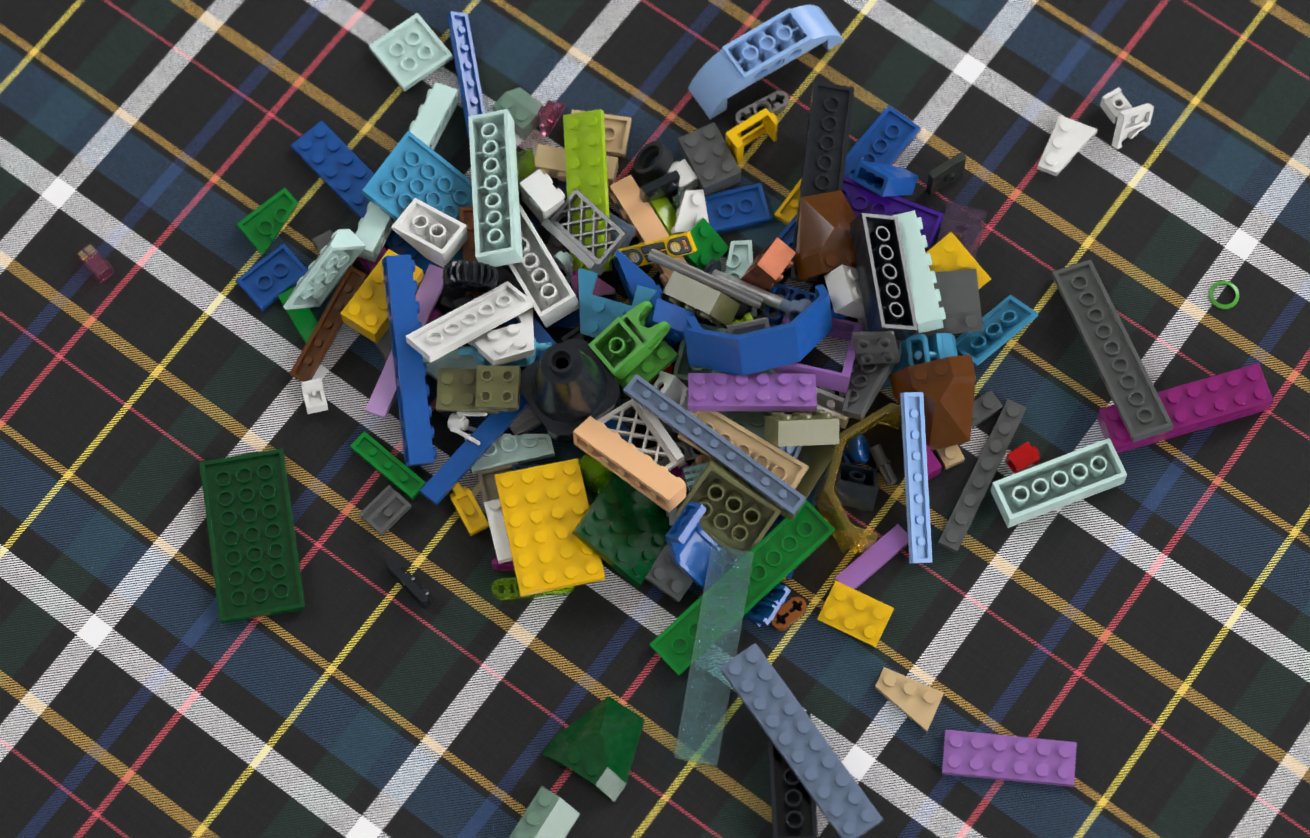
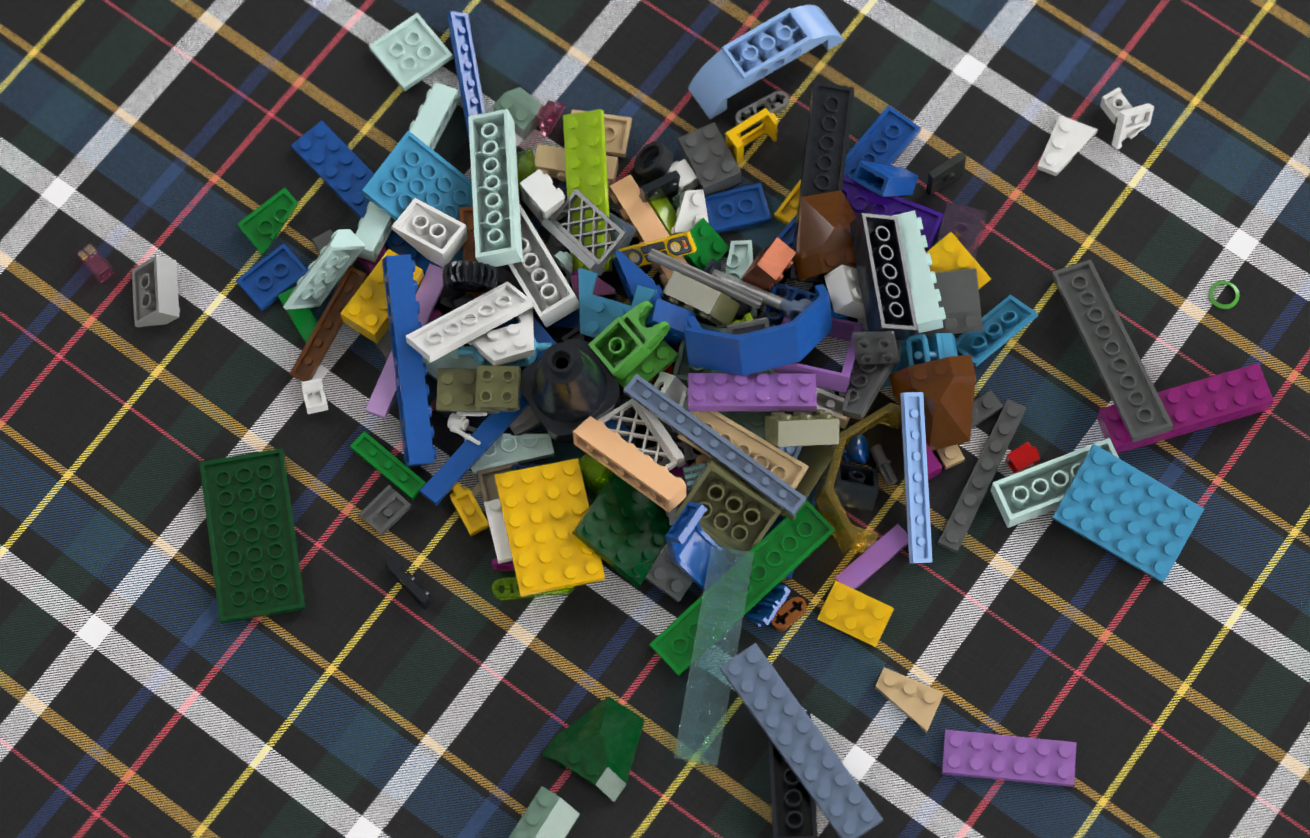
none -> light grey slope [132,255,180,327]
none -> dark azure plate [1052,444,1204,583]

